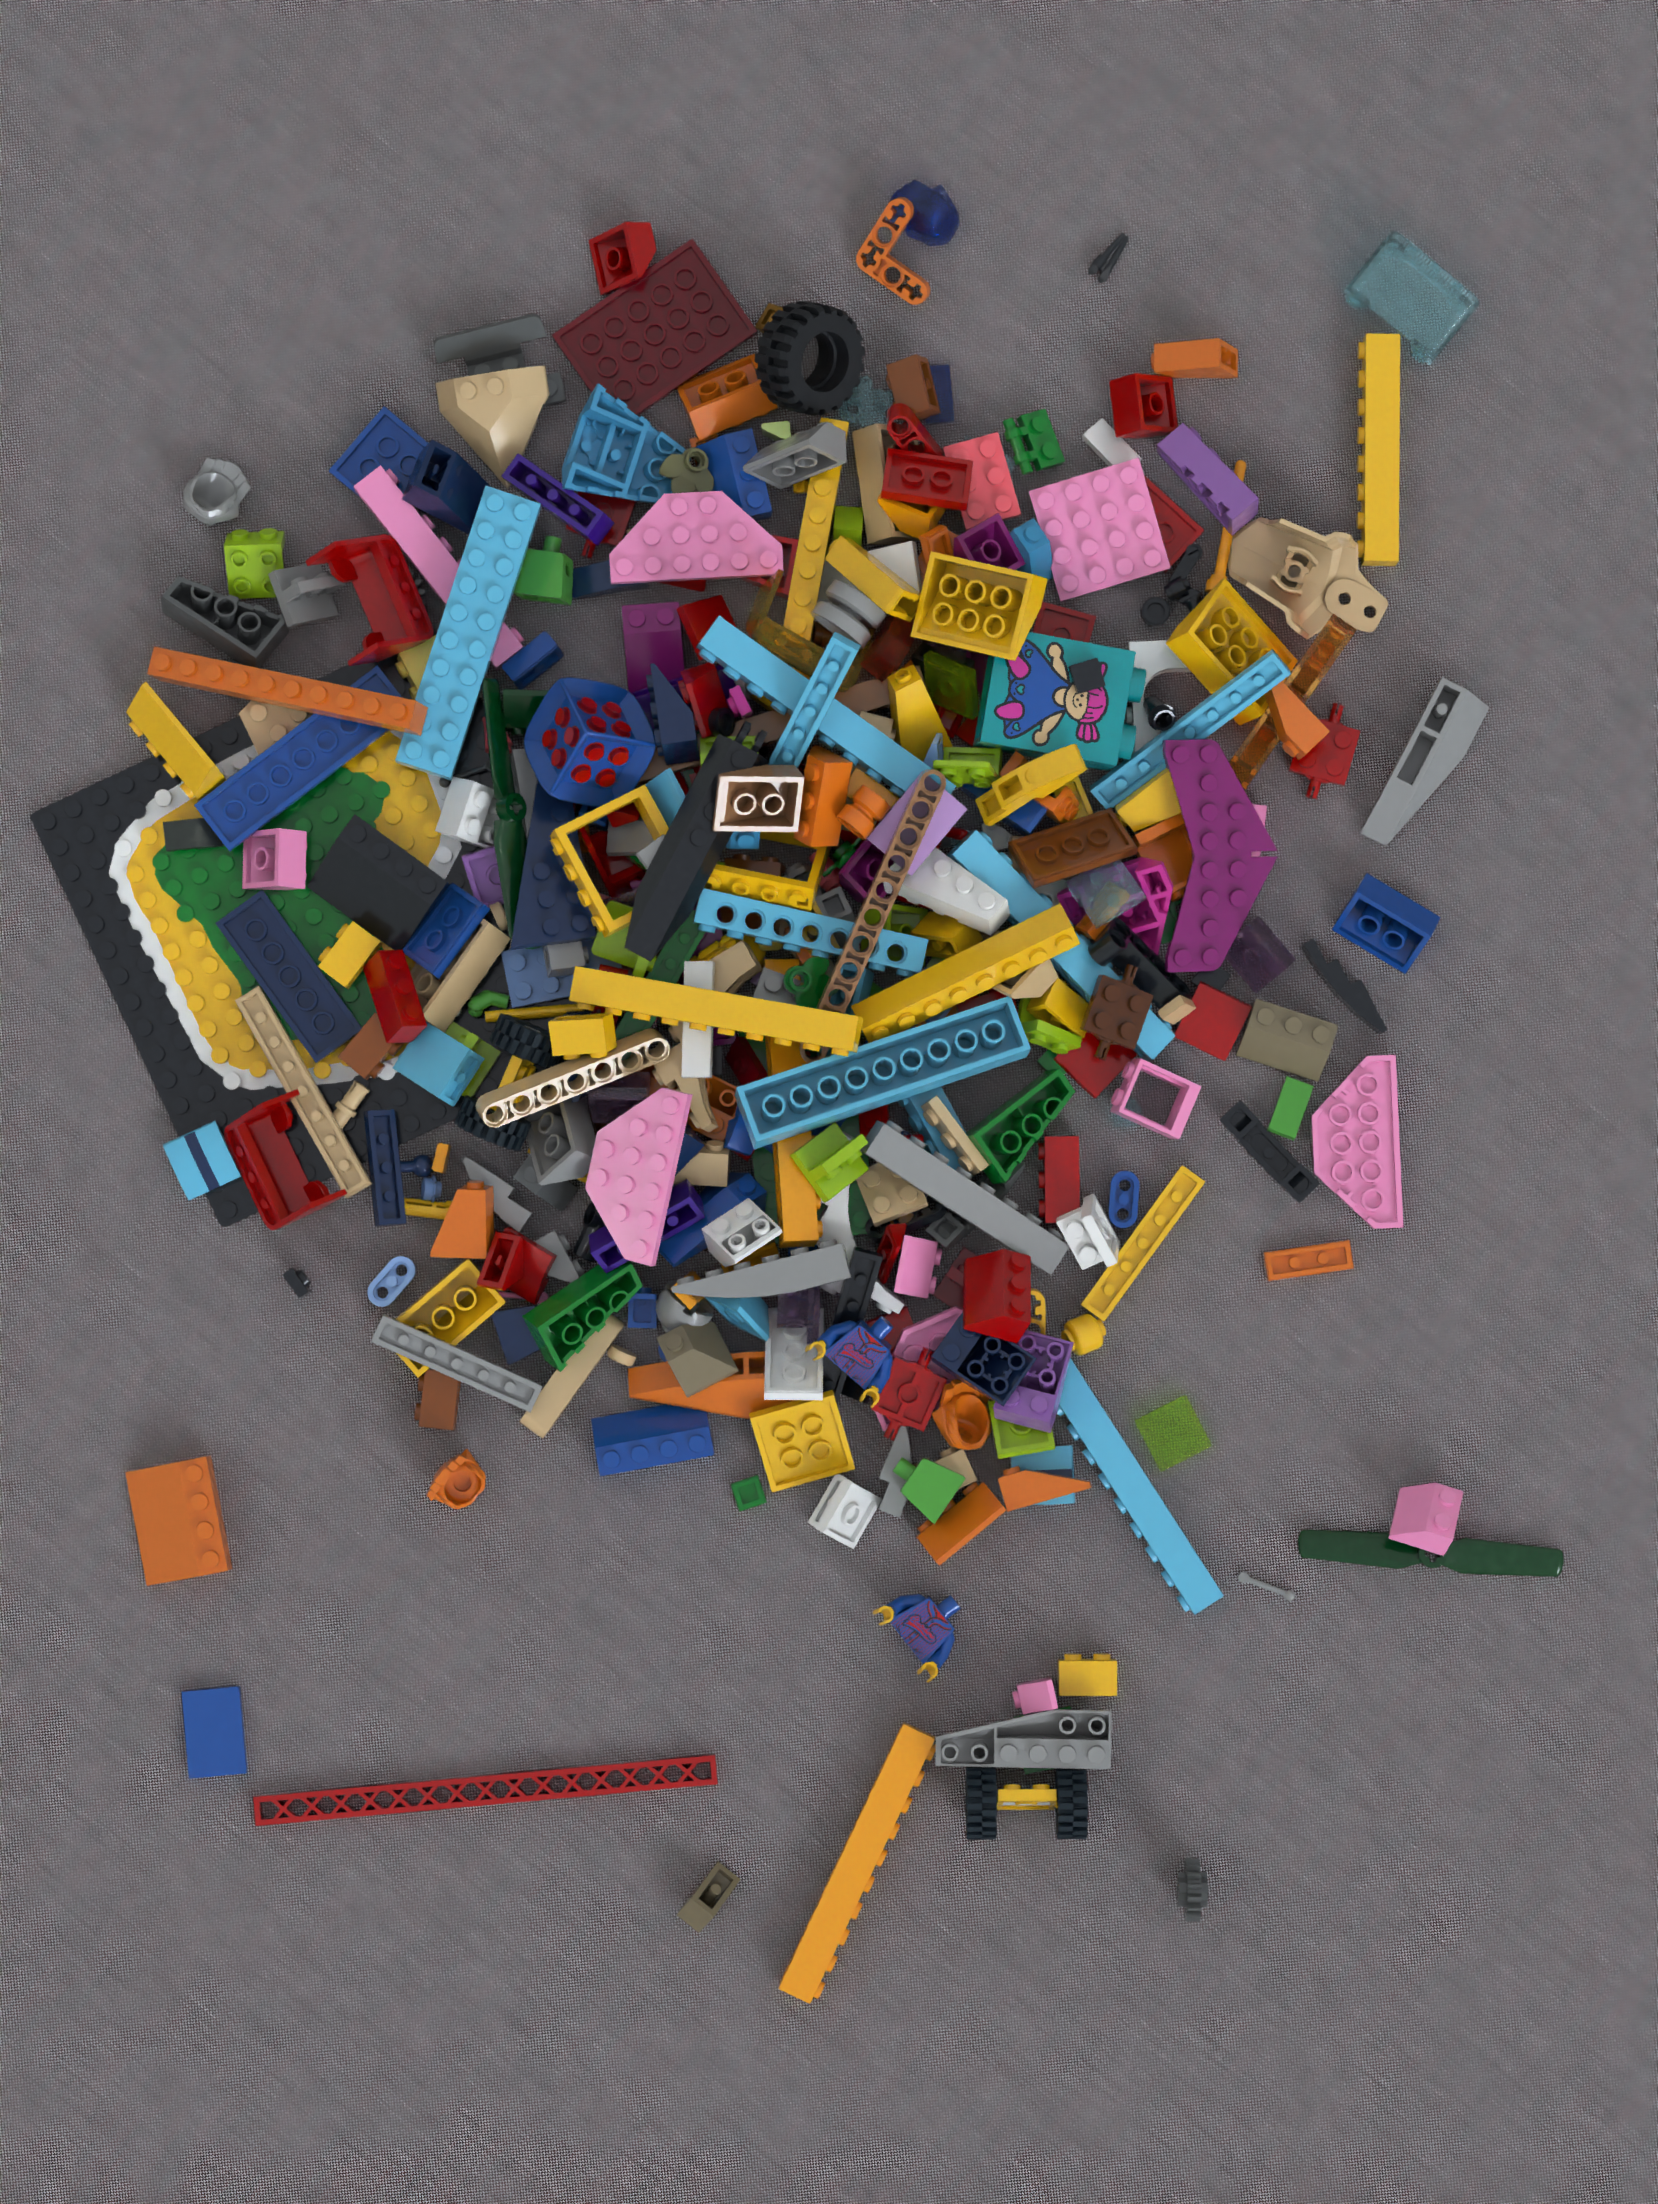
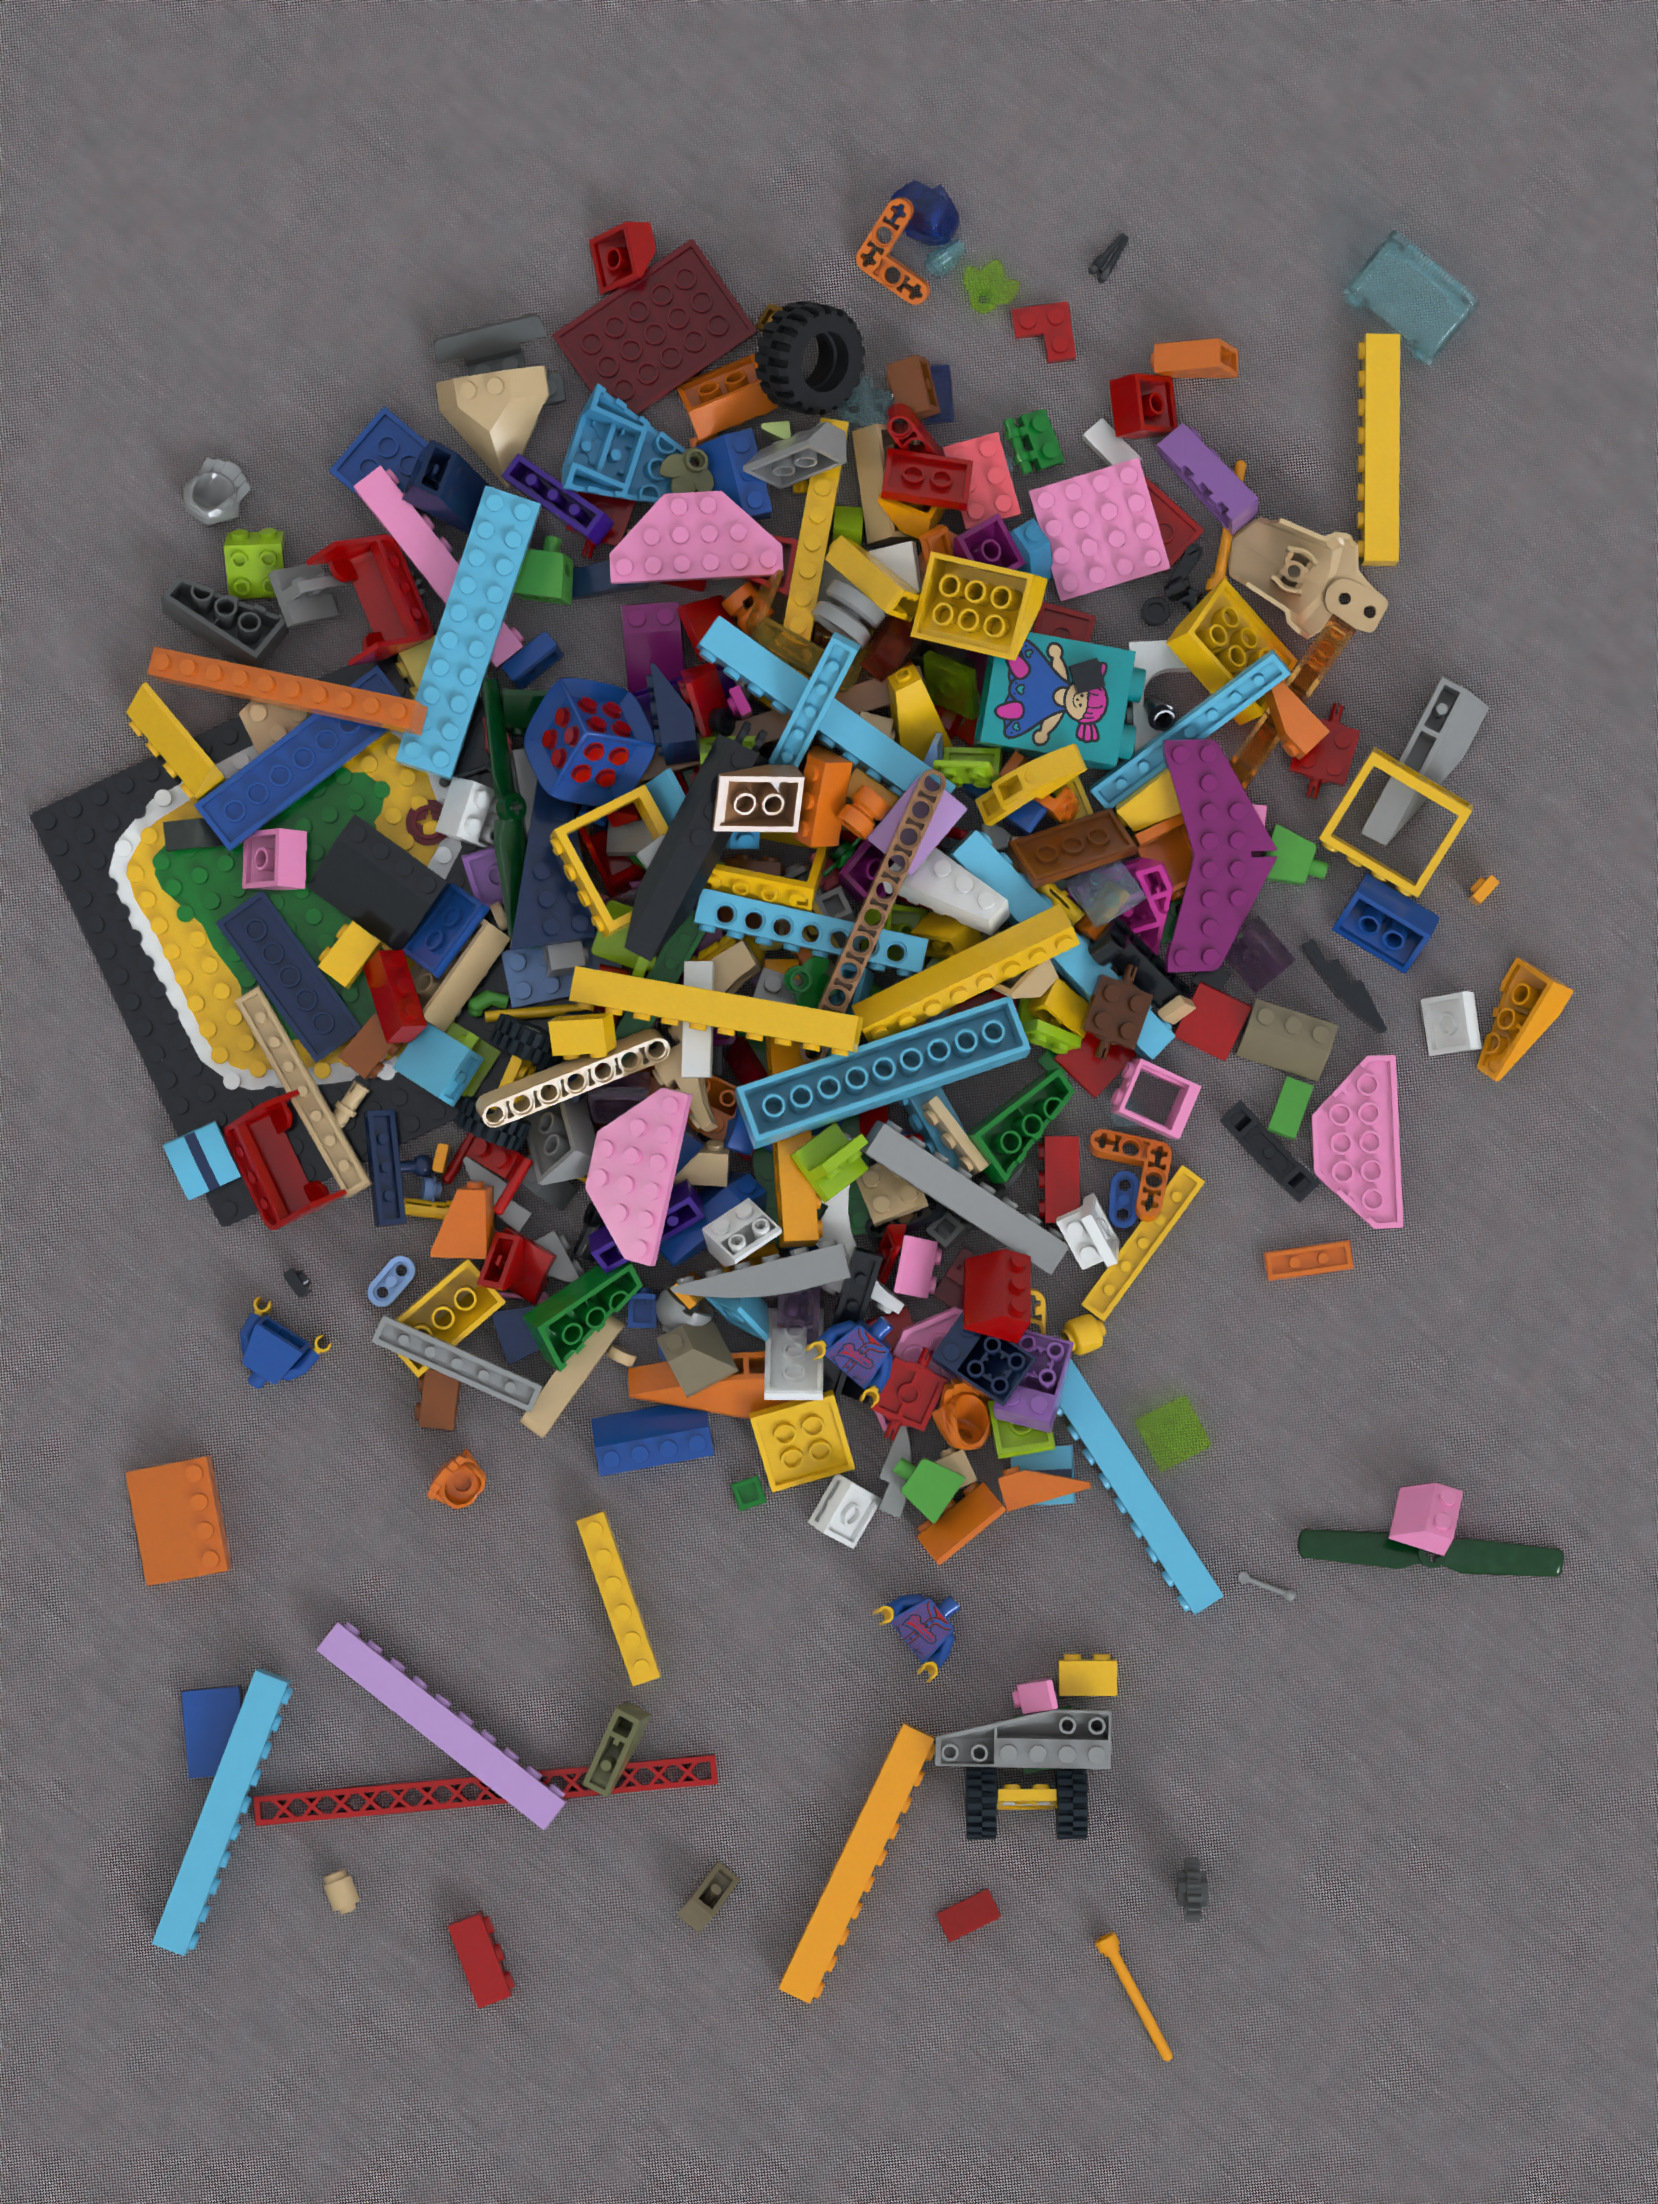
none -> medium azure brick [152,1668,293,1956]
none -> blue torso [240,1297,332,1389]
none -> lavender brick [316,1621,568,1830]
none -> tan brick [323,1869,360,1915]
none -> dark red gear [406,800,447,846]
none -> red plate [442,1133,533,1215]
none -> red brick [447,1910,516,2009]
none -> yellow brick [576,1510,662,1686]
none -> olive slope [582,1701,652,1798]
none -> orange wheel [721,581,775,636]
none -> clear light blue cone [924,238,967,279]
none -> red slope [936,1888,1001,1943]
none -> clear neon green plate [963,259,1020,314]
none -> red plate [1011,301,1076,363]
none -> yellow pin [1035,882,1086,926]
none -> orange beam [1089,1129,1172,1222]
none -> light orange piece [1094,1932,1173,2061]
none -> bright green torso [1264,824,1329,886]
none -> yellow window [1319,746,1474,898]
none -> white bracket [1421,991,1482,1056]
none -> light orange plate [1468,875,1500,906]
none -> light orange wedge [1476,957,1574,1082]

